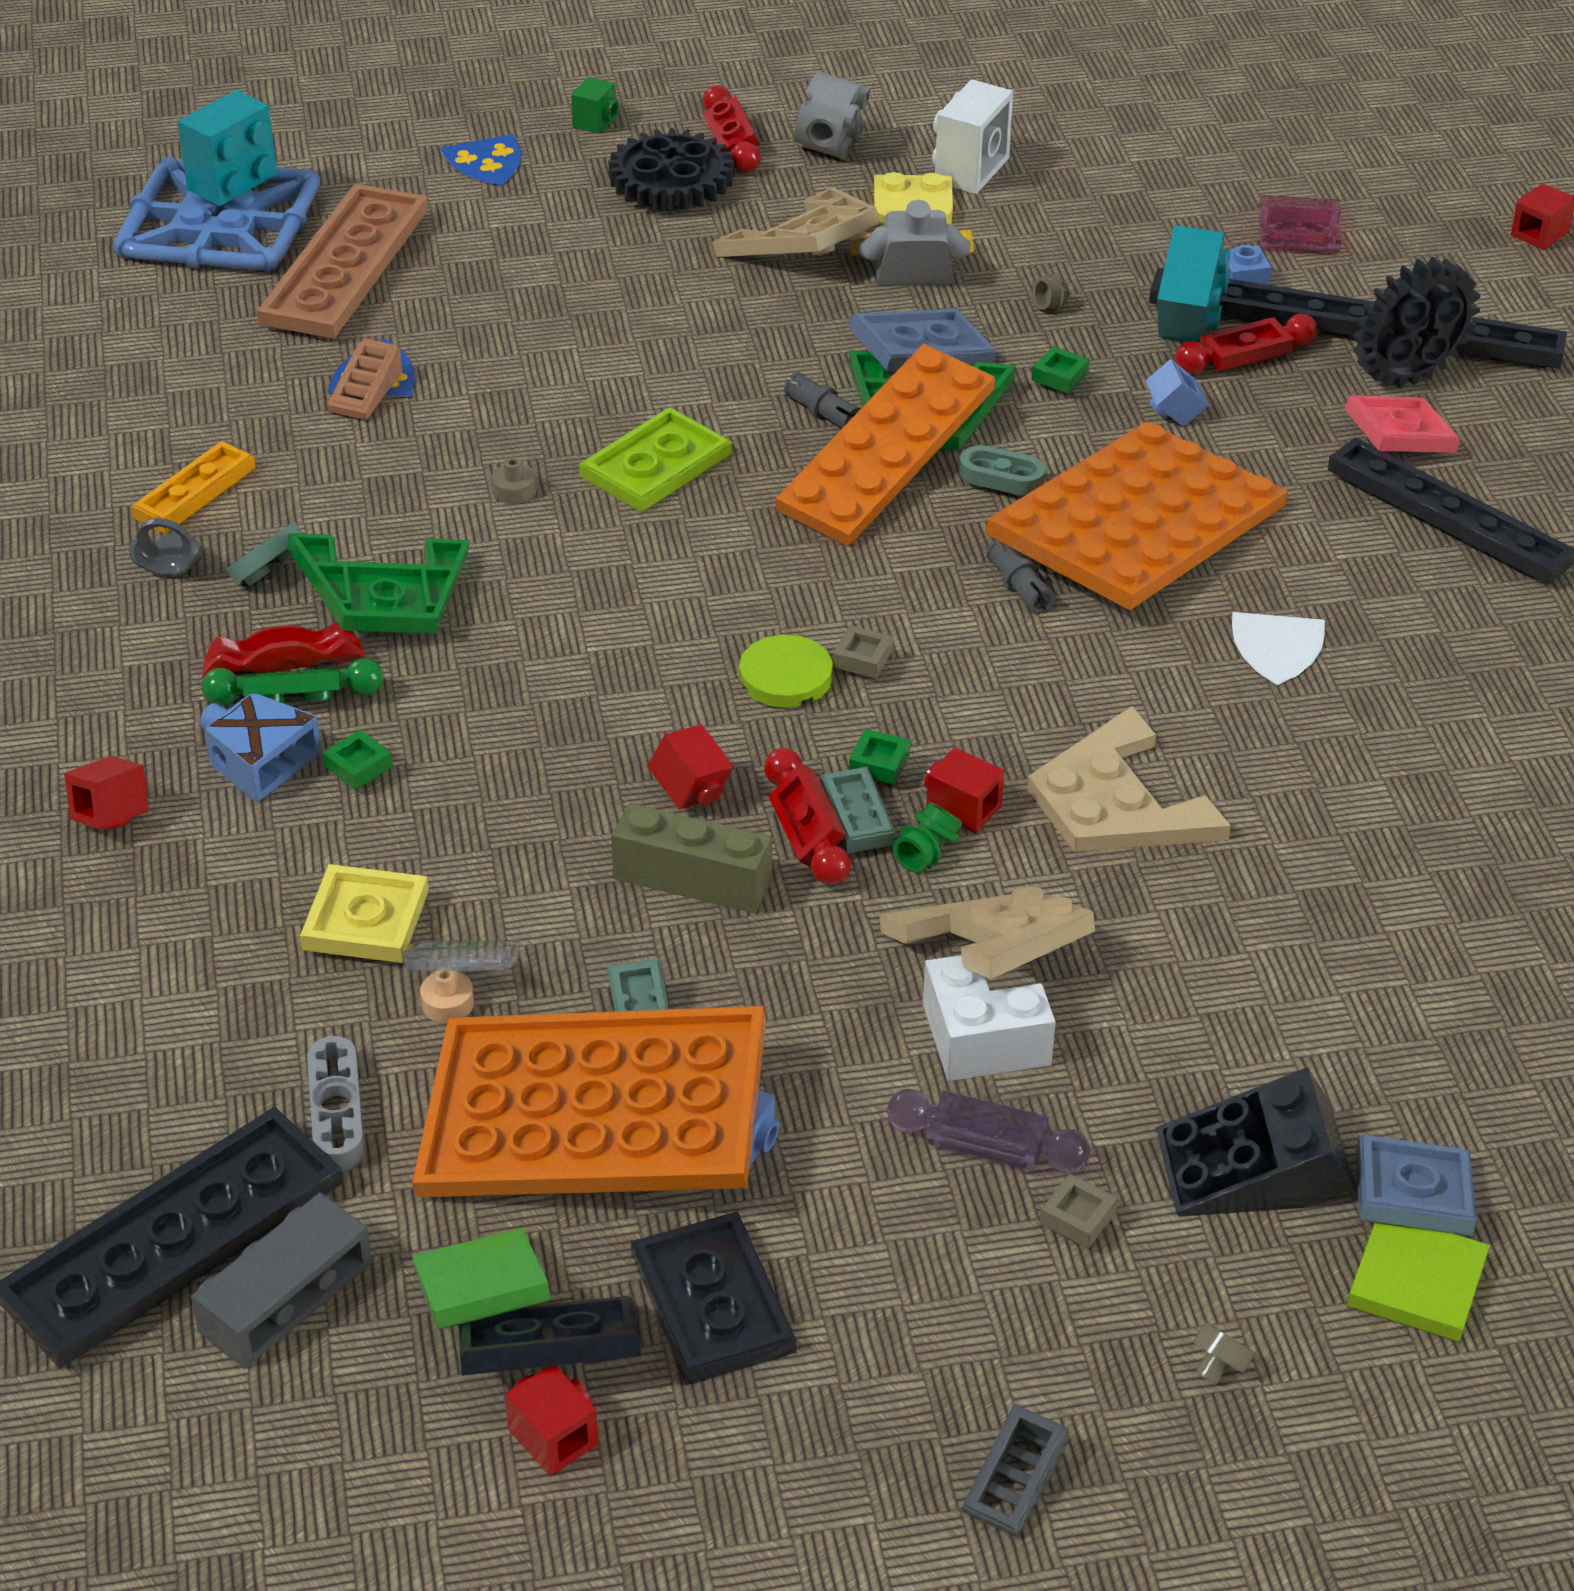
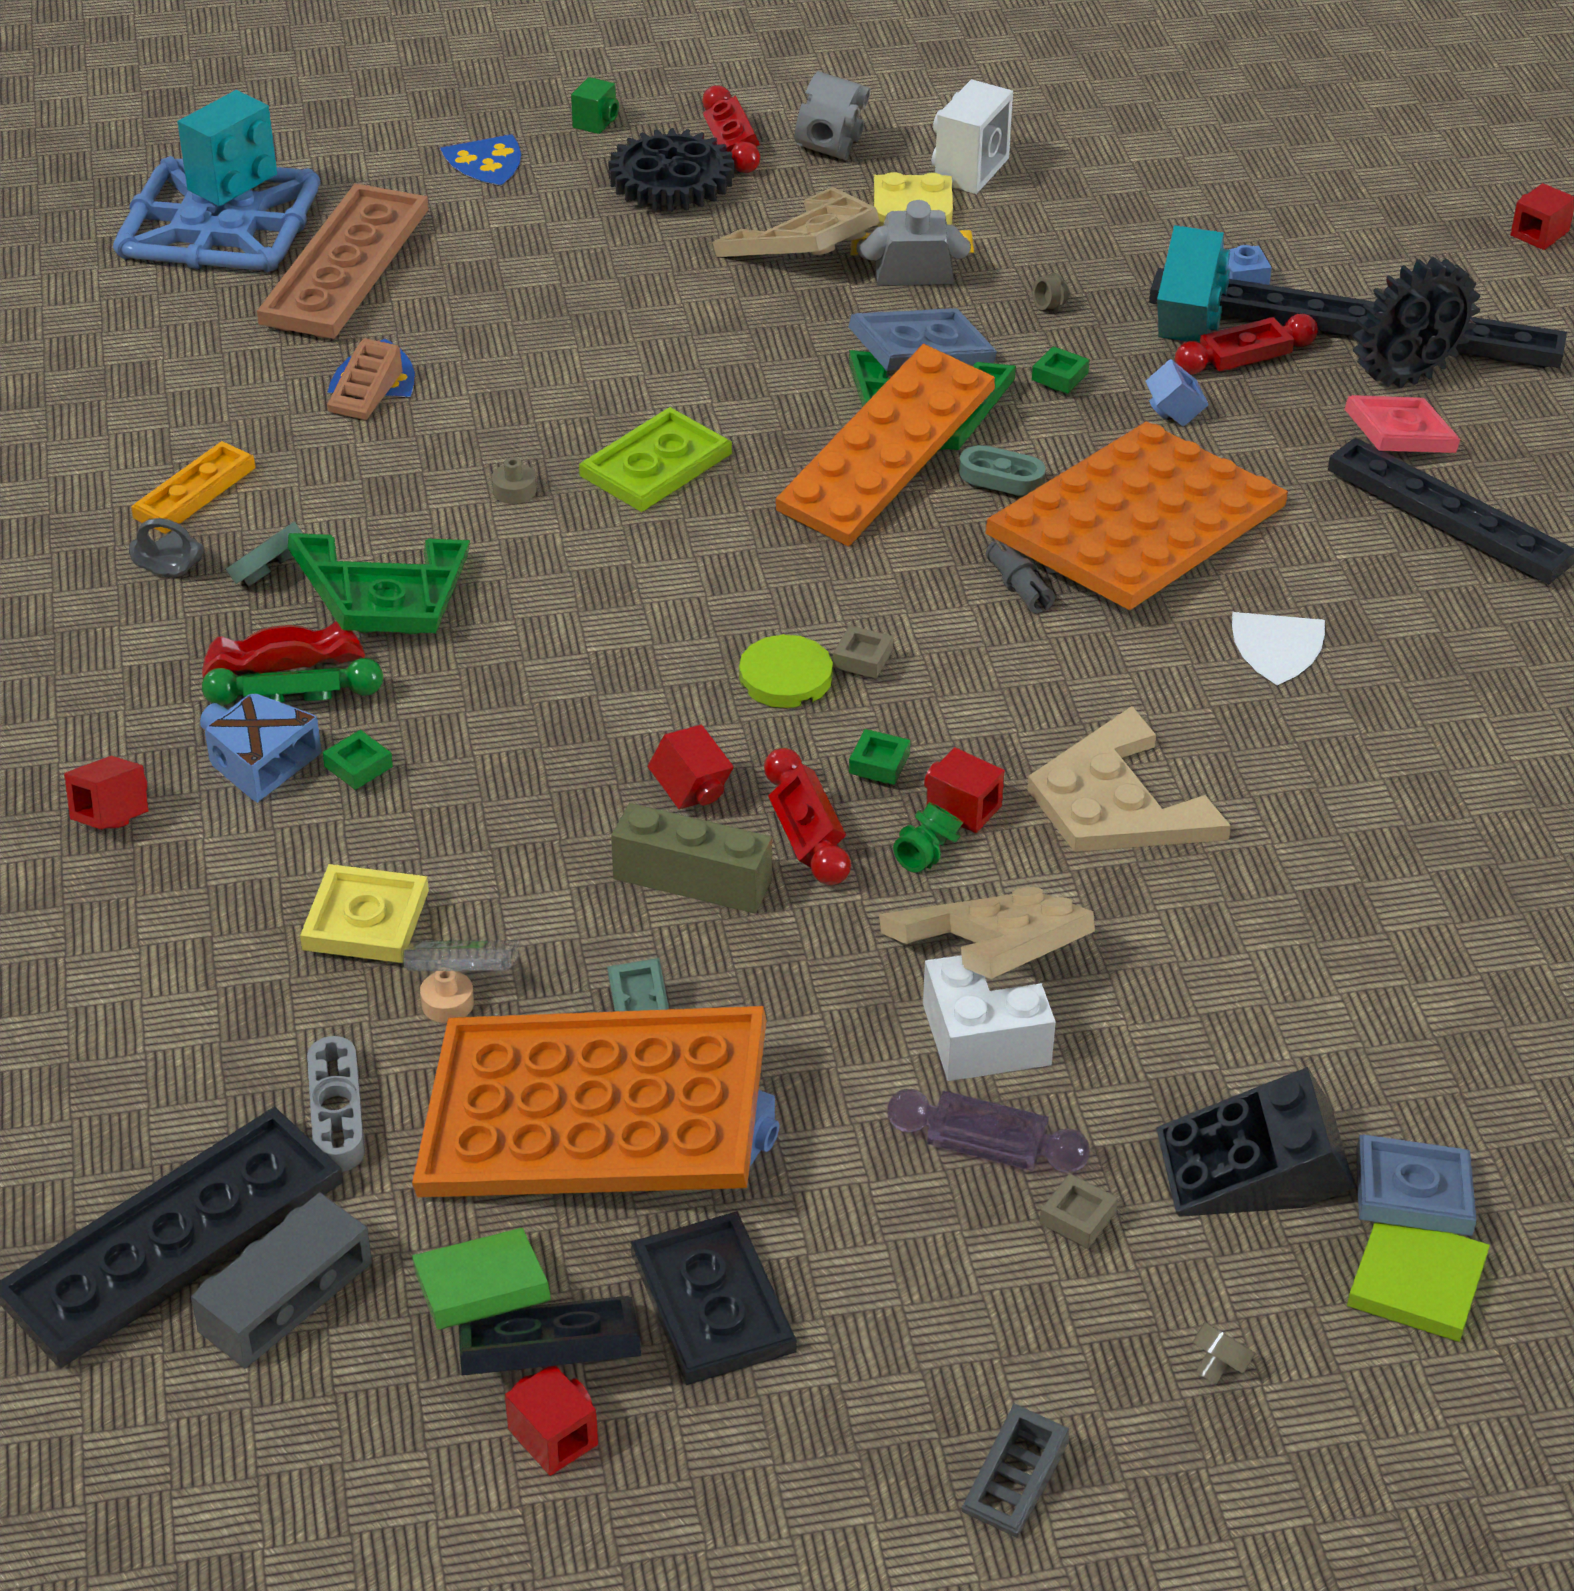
dark grey pin [784,372,861,428] -> none
sand green plate [820,767,895,854] -> none
clear pink slope [1259,195,1341,252] -> none

